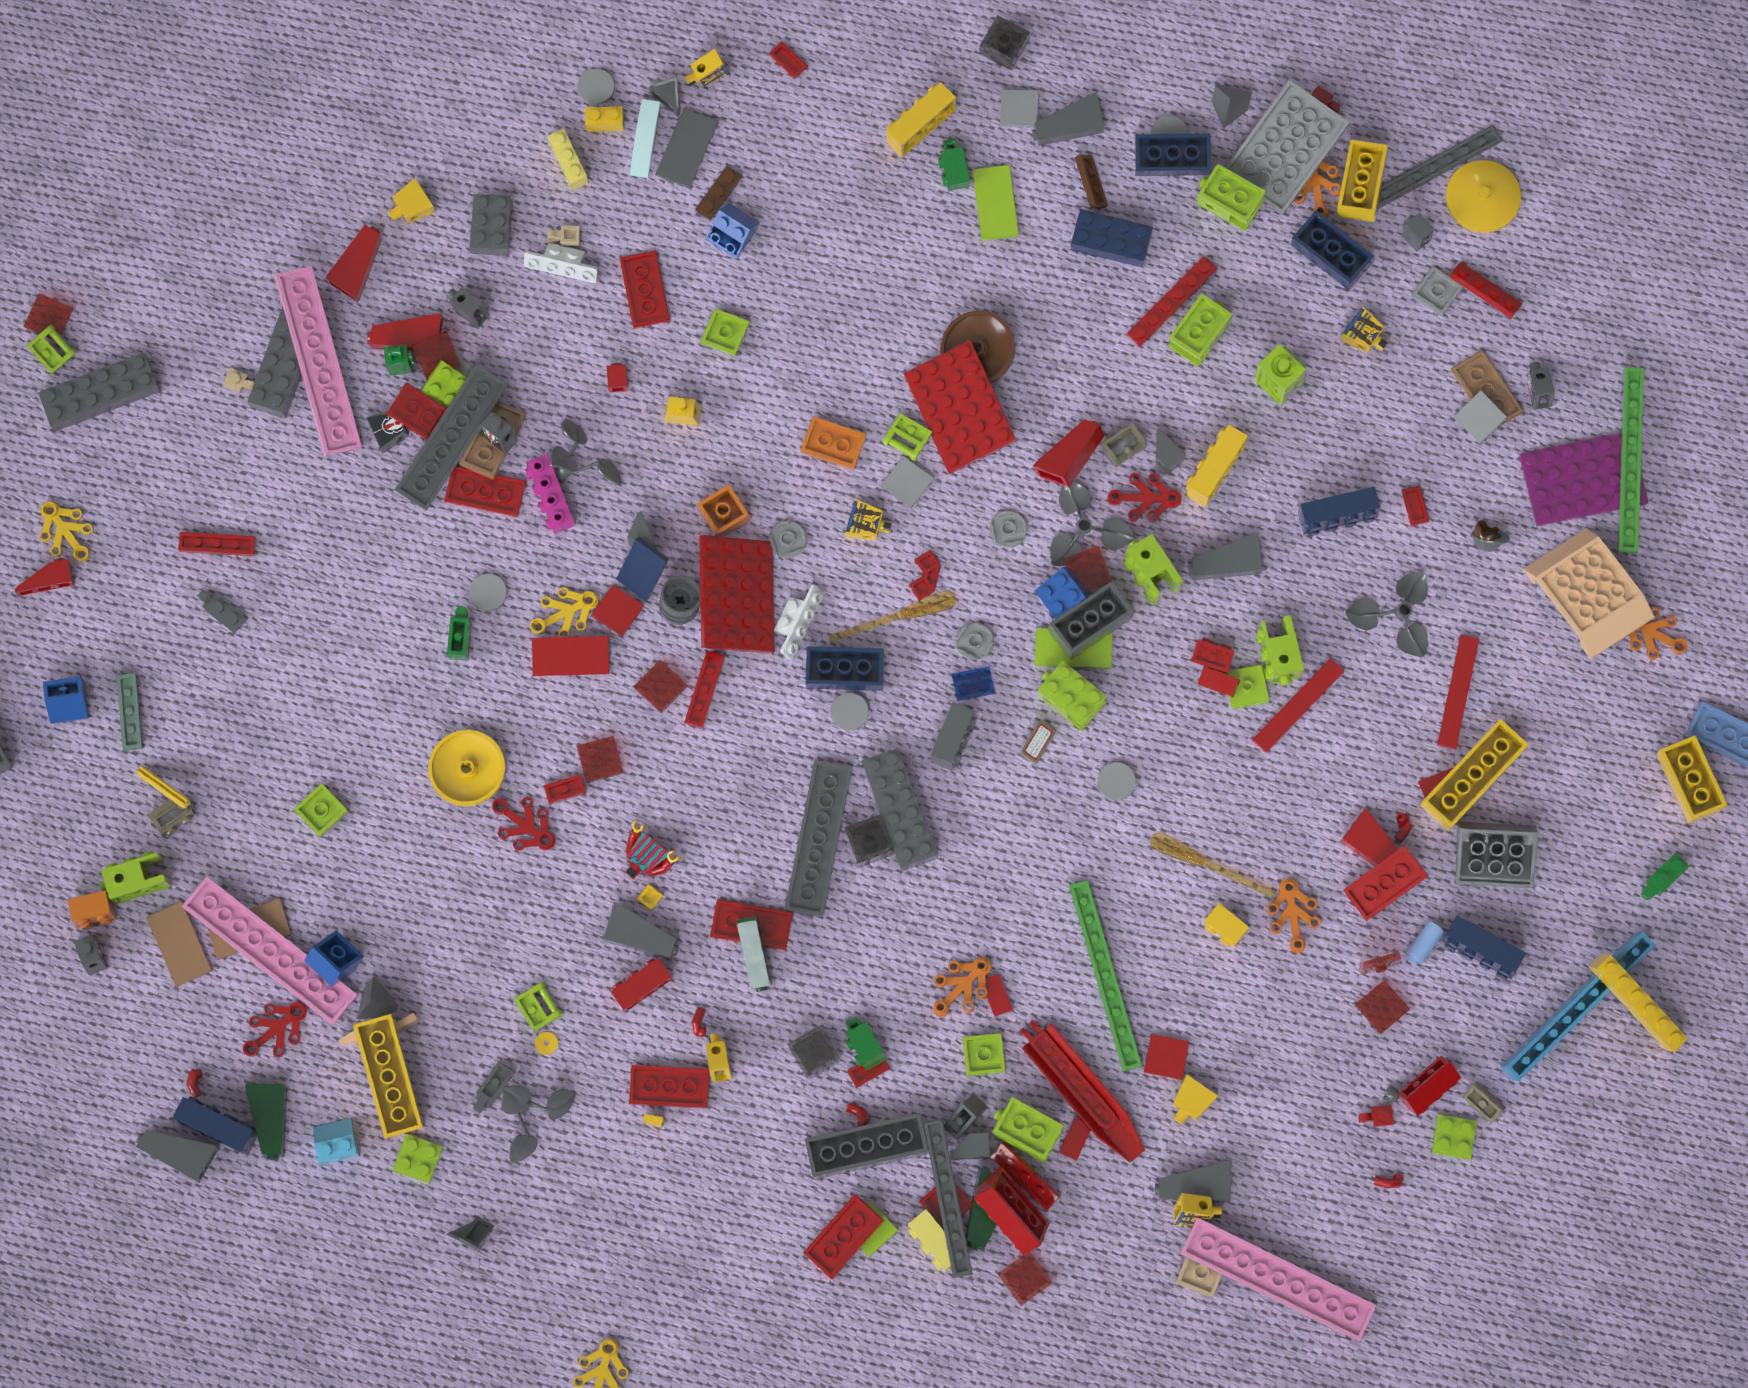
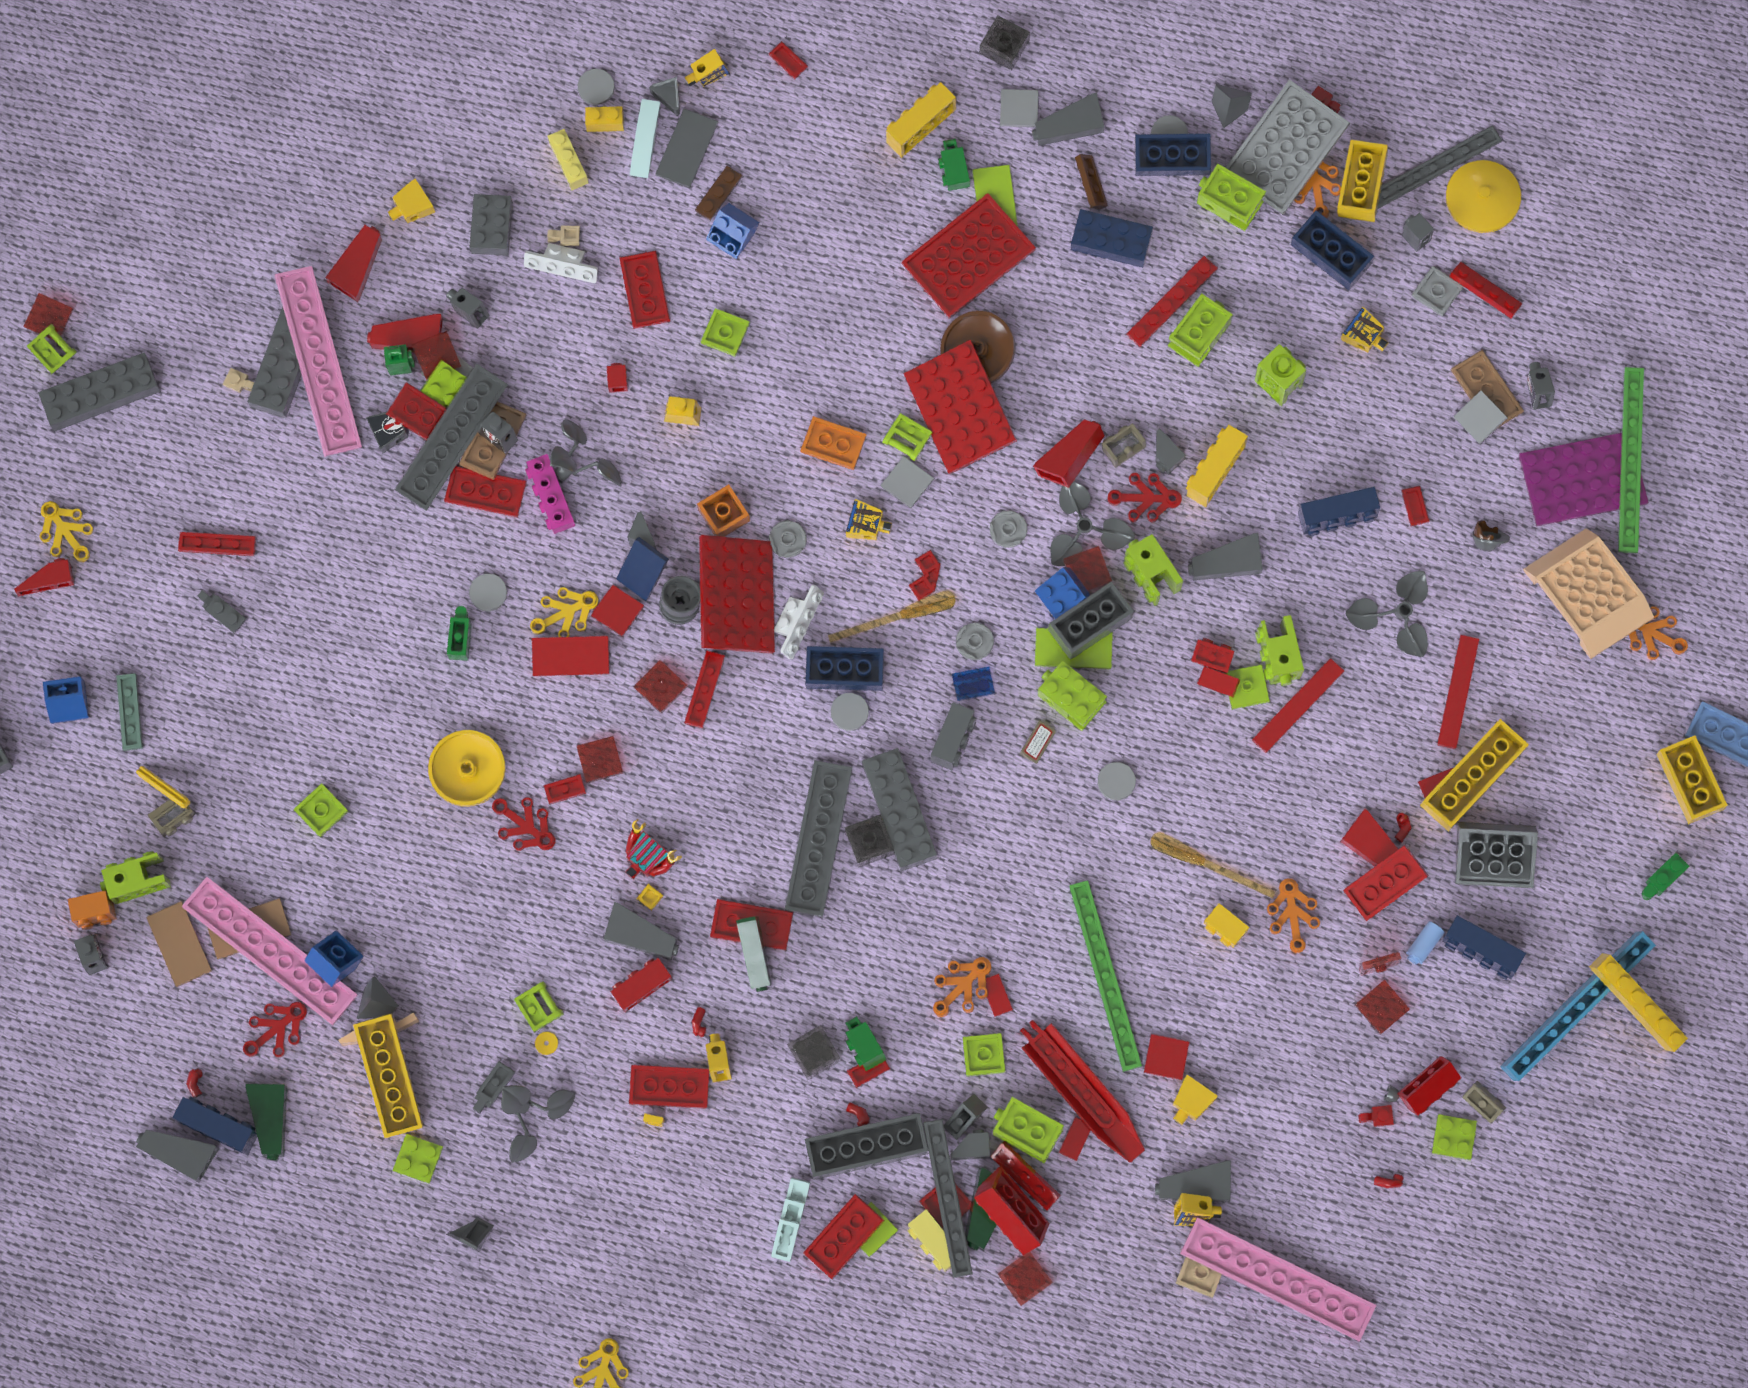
medium azure slope [313,1118,360,1165] -> none
none -> light aqua slope [771,1177,811,1262]
none -> red plate [901,193,1036,319]

